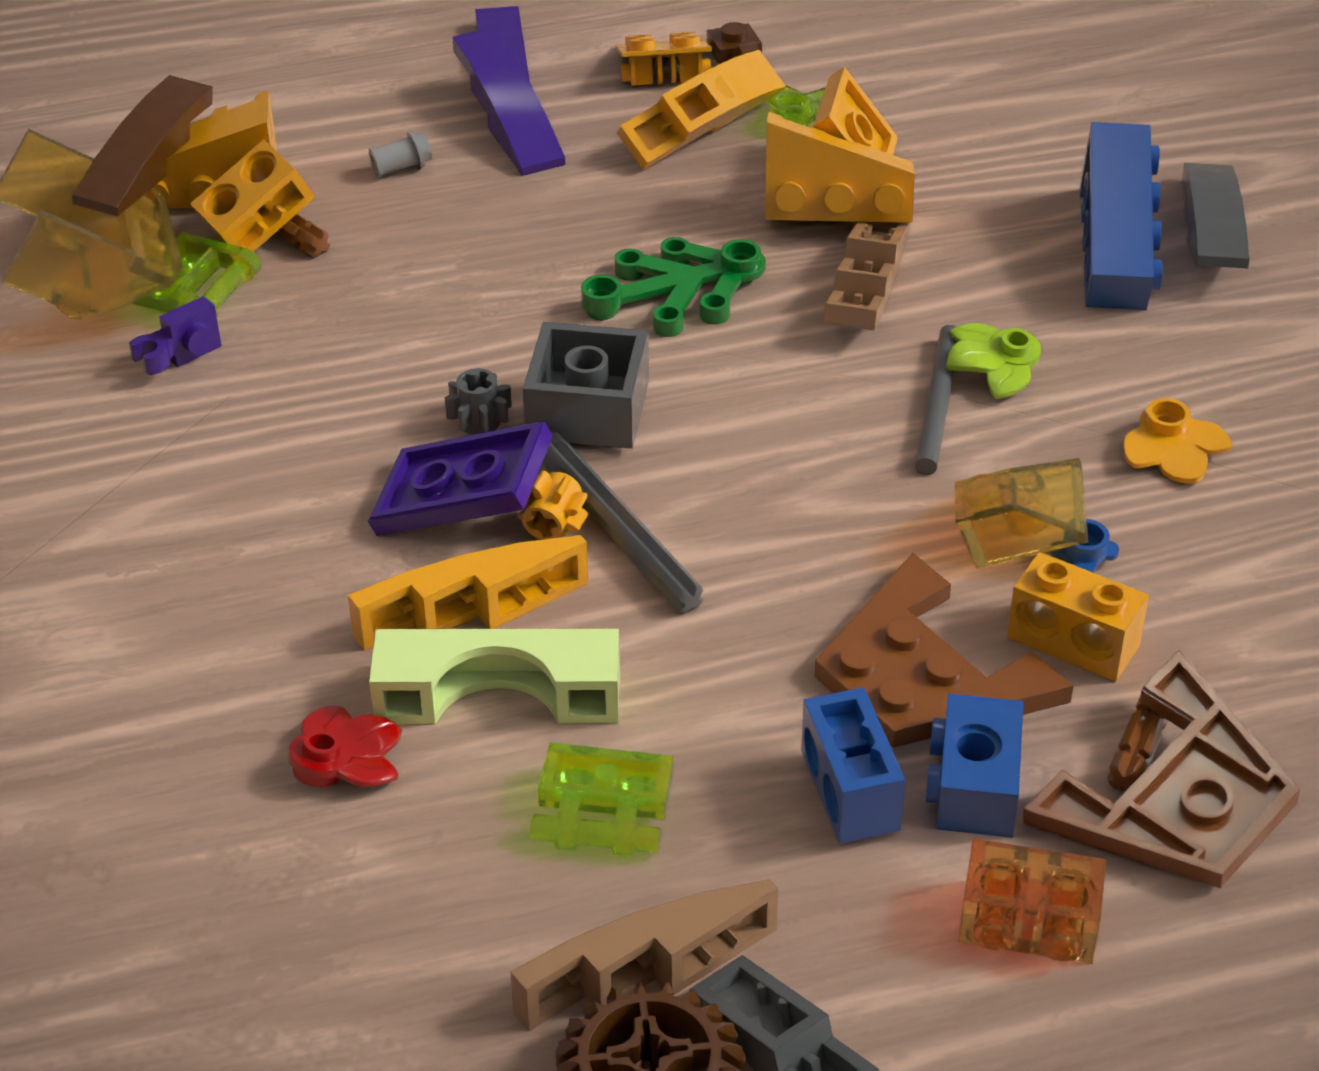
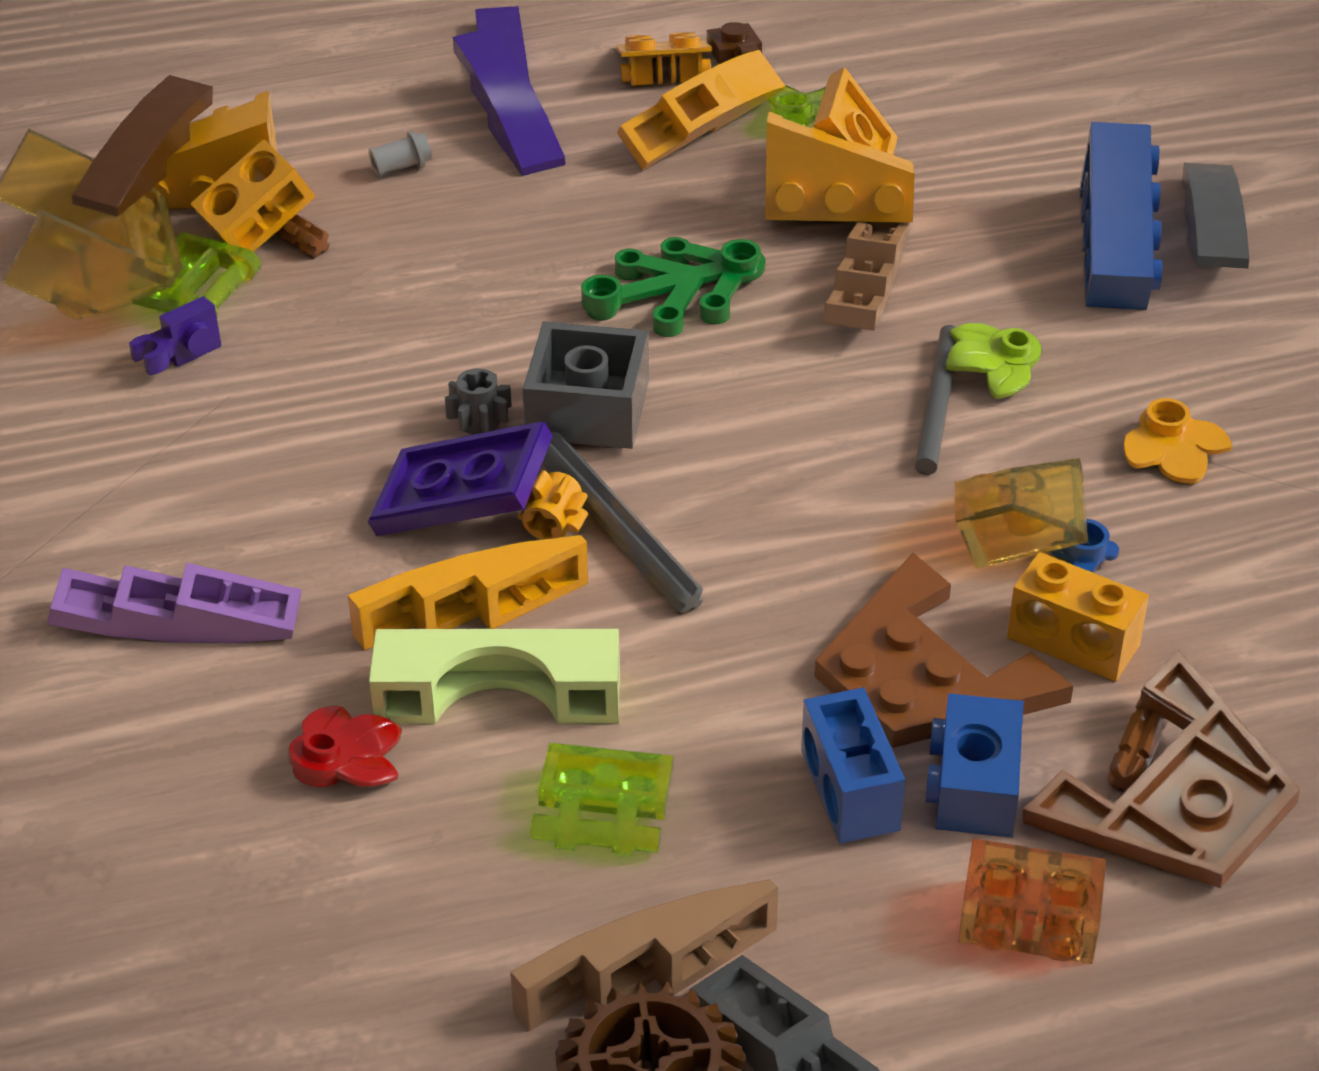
none -> medium lavender slope [47,563,302,643]

